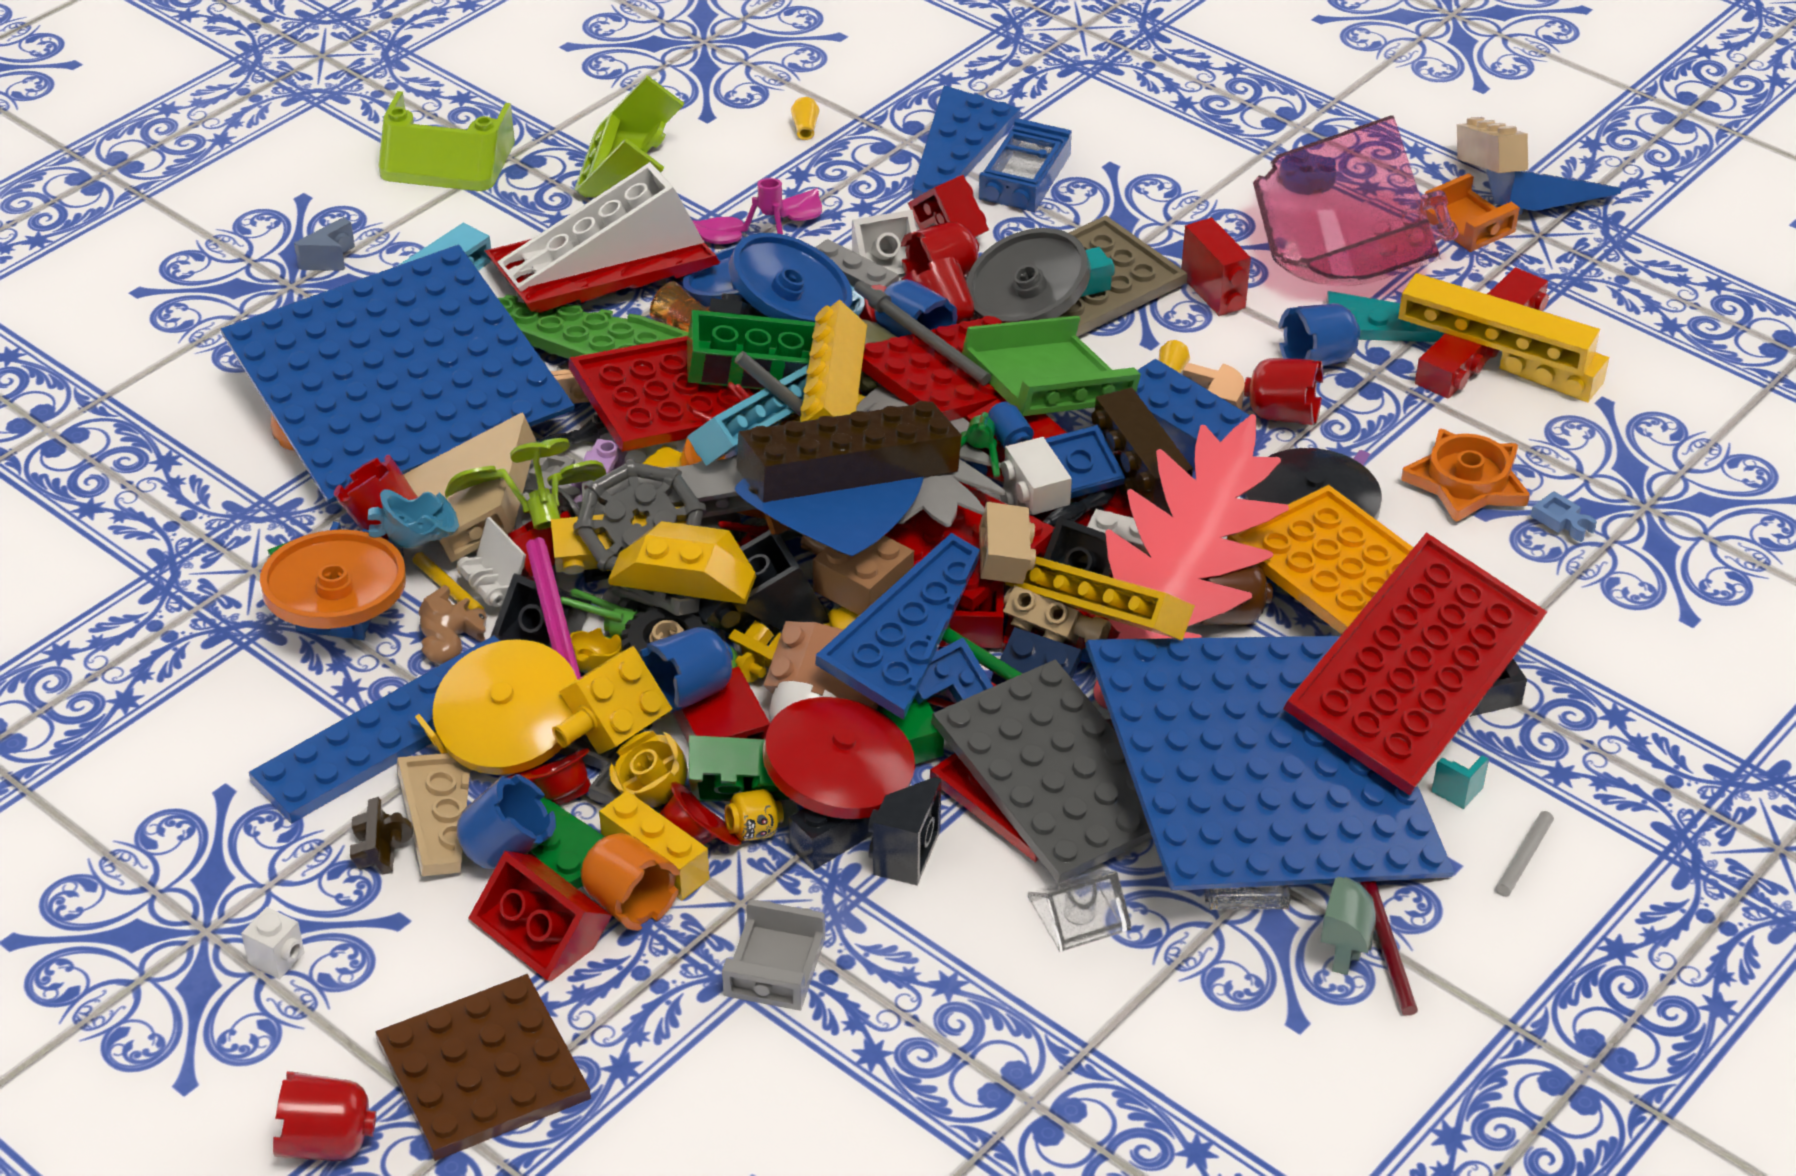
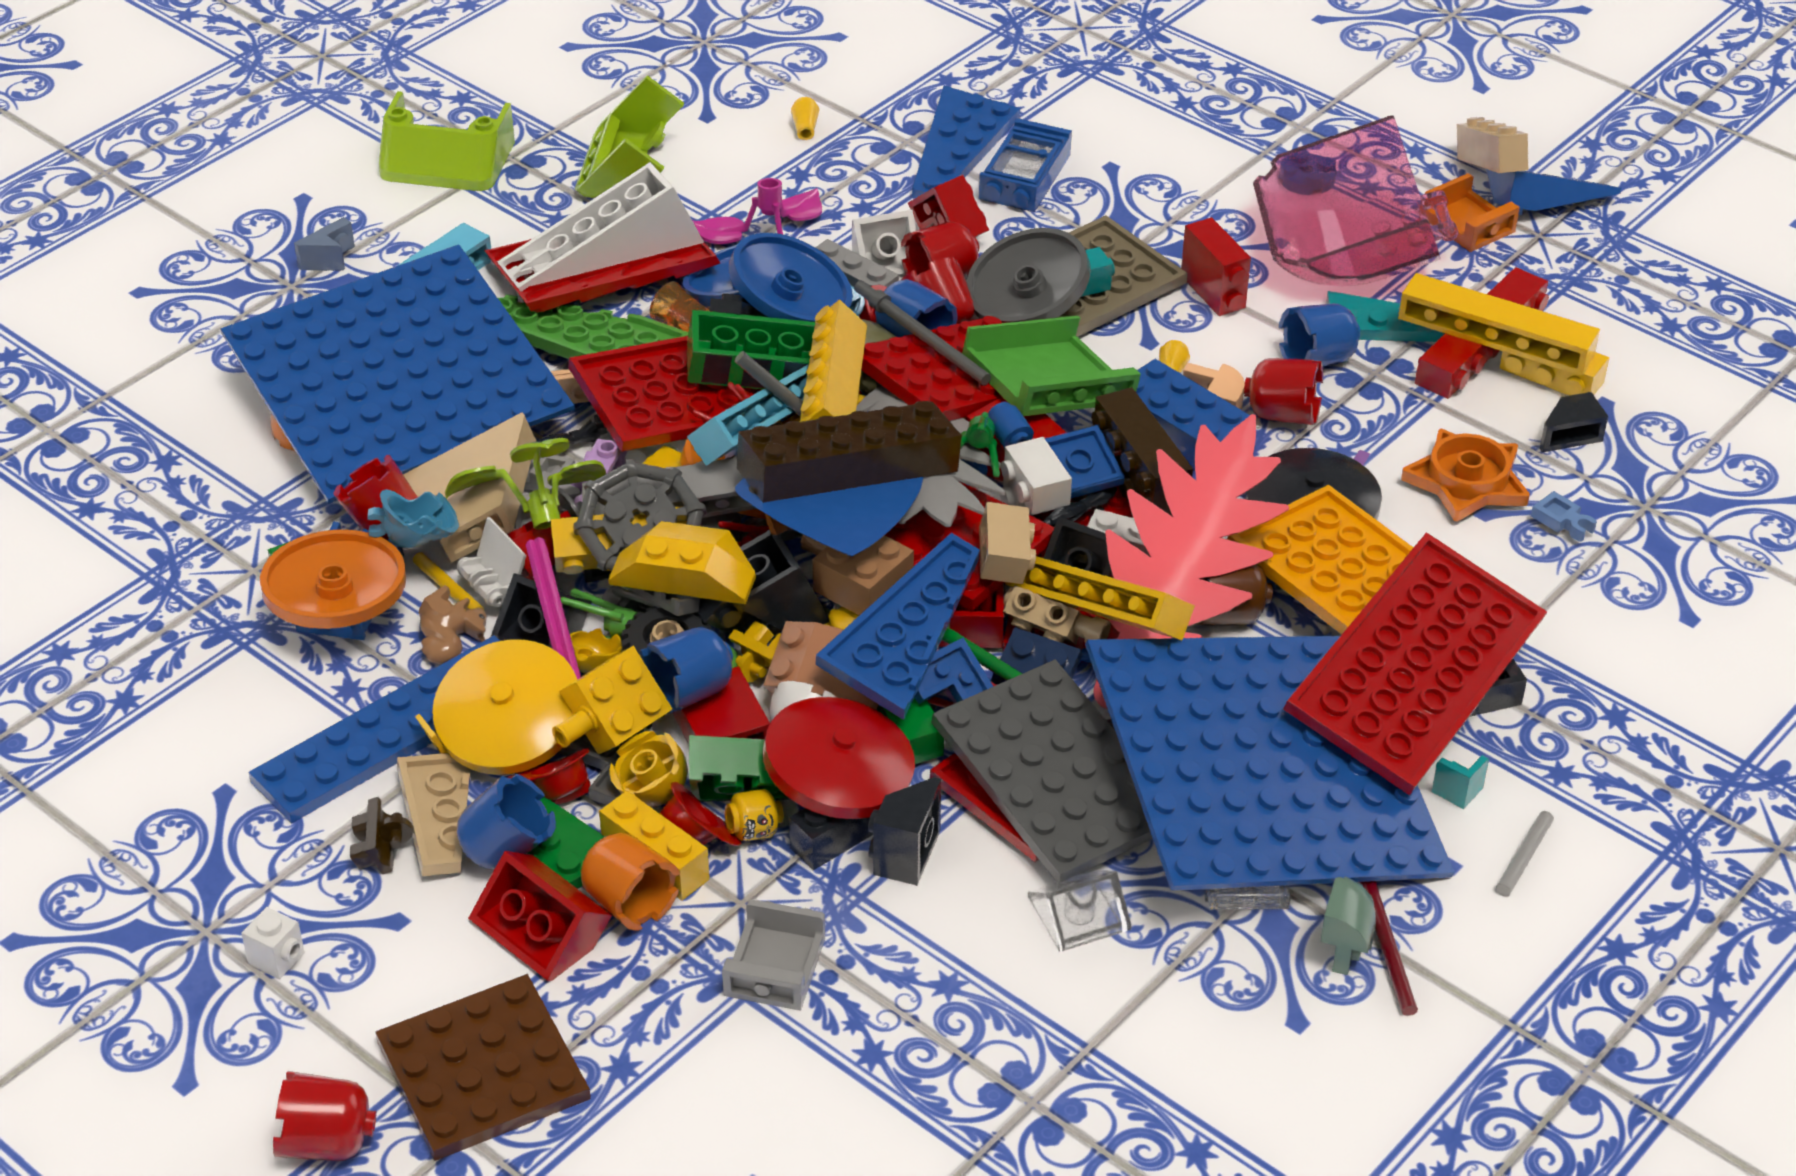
none -> black slope [1539,392,1608,453]

